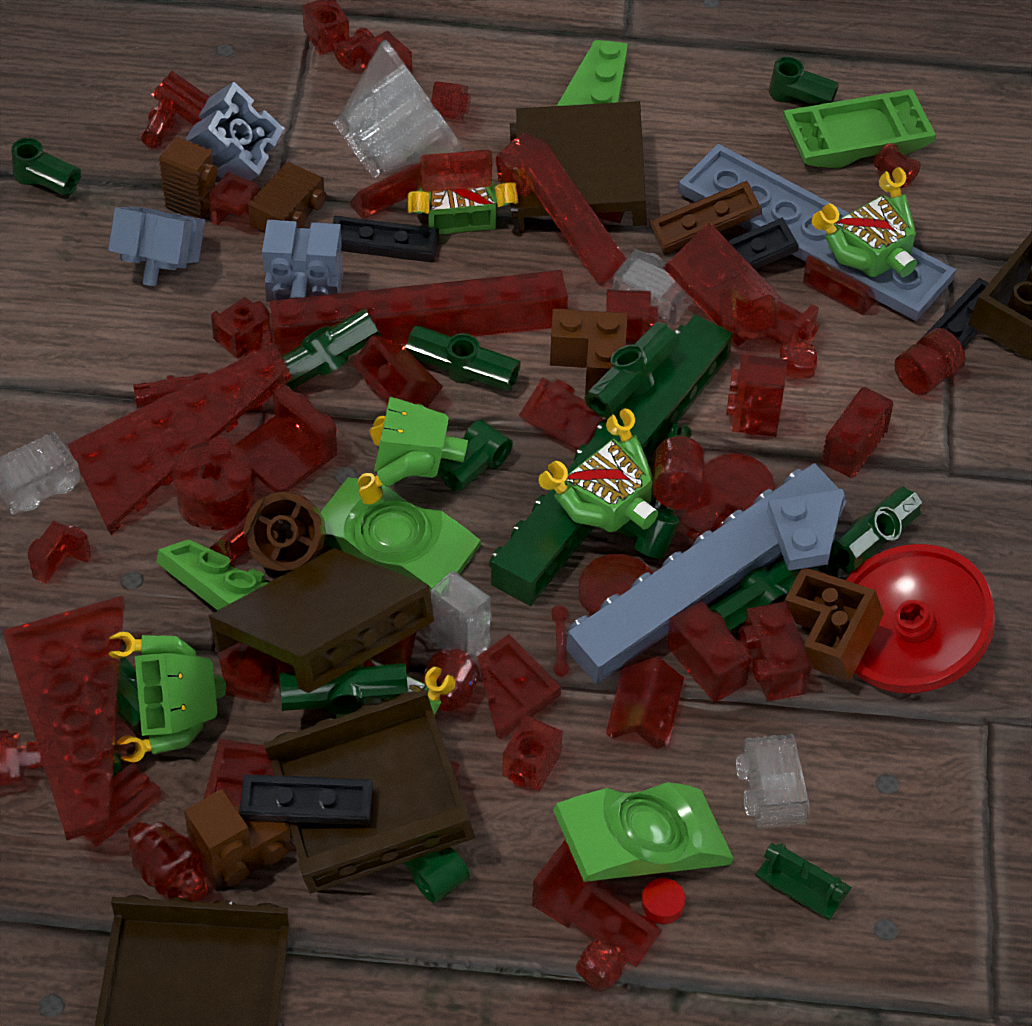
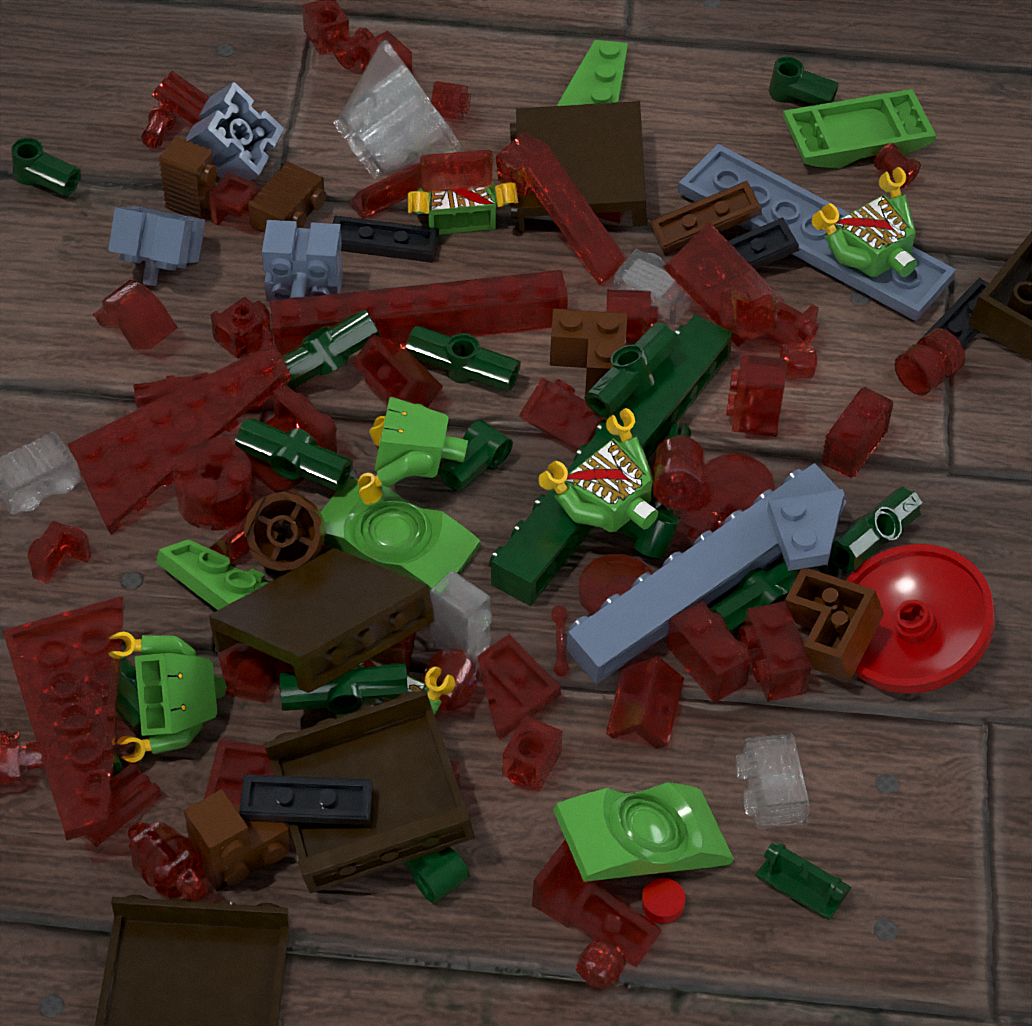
clear red slope [803,255,876,316] -> none
none -> clear red brick [93,280,177,350]
none -> dark green piece [235,418,353,491]

